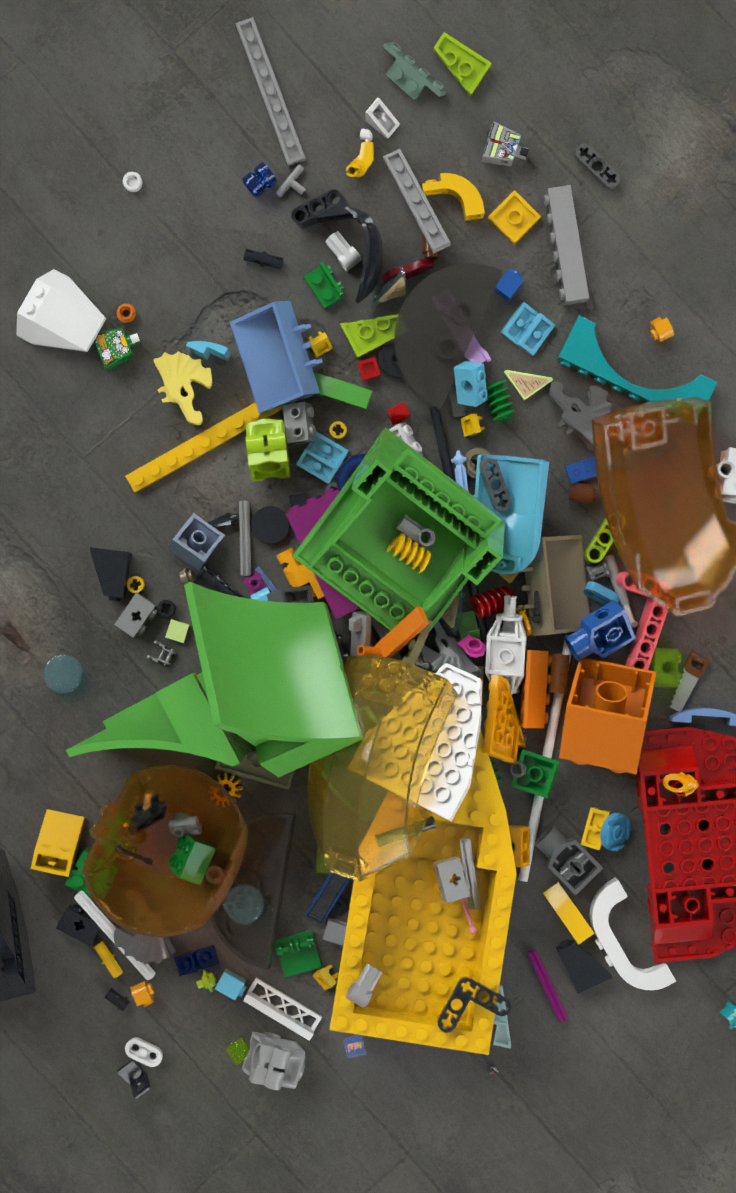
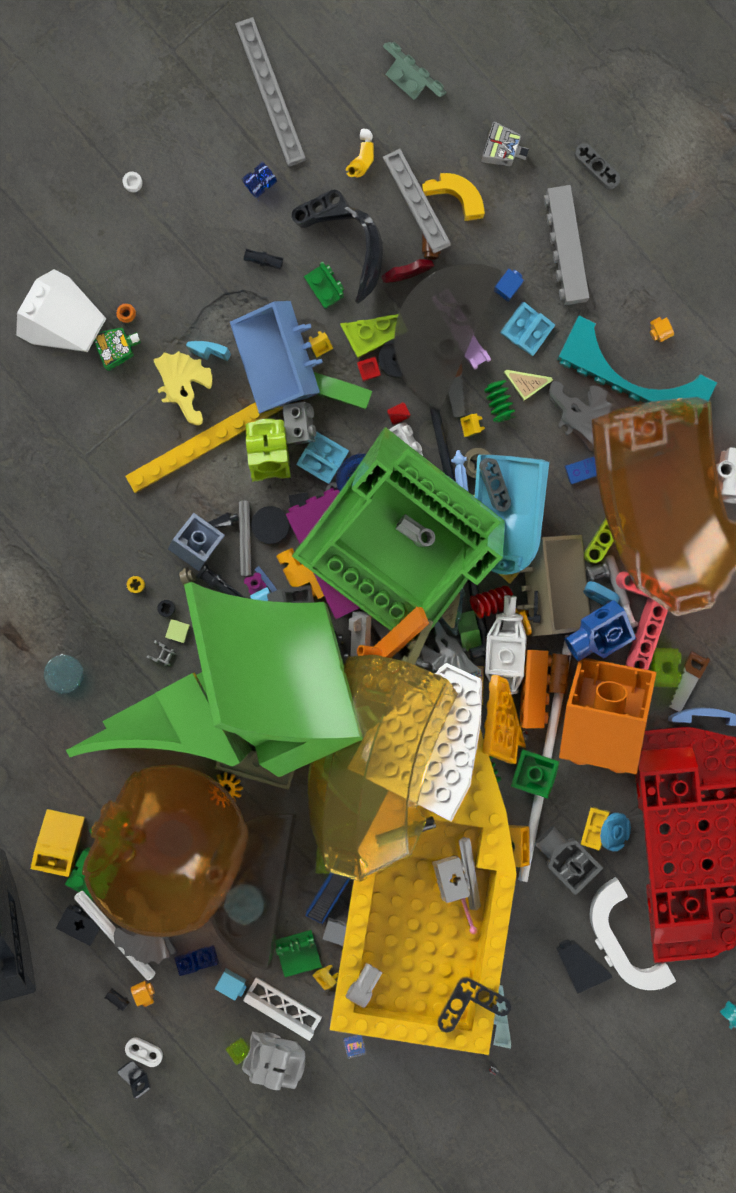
black slope [90,547,131,601] -> none
yellow axle [93,941,123,978] -> none
light grey brick [114,593,158,638] -> none
black hinge [114,845,153,865] -> none
black plate [128,794,167,836] -> none
light grey plate [168,813,202,837] -> none
green brick [168,834,216,885] -> none
lime plant [196,970,217,992] -> none
light grey piece [275,165,306,198] -> none
white piece [325,231,362,271] -> none
yellow bush [330,421,347,439] -> none
white slope [365,98,400,138] -> none
tile [373,268,408,305] -> none
yellow piece [386,533,431,574] -> none
lime wing [433,32,492,97] -> none
medium azure brick [454,361,487,407] -> none
dark pink animal [458,635,486,658] -> none
yellow tile [487,190,541,245] -> none
dark grey hinge [510,762,527,777] -> none
magenta axle [527,950,568,1022] -> none
yellow slope [543,882,594,944] -> none
reddish brown brick [568,483,597,504] -> none
light orange piece [663,772,698,796] -> none

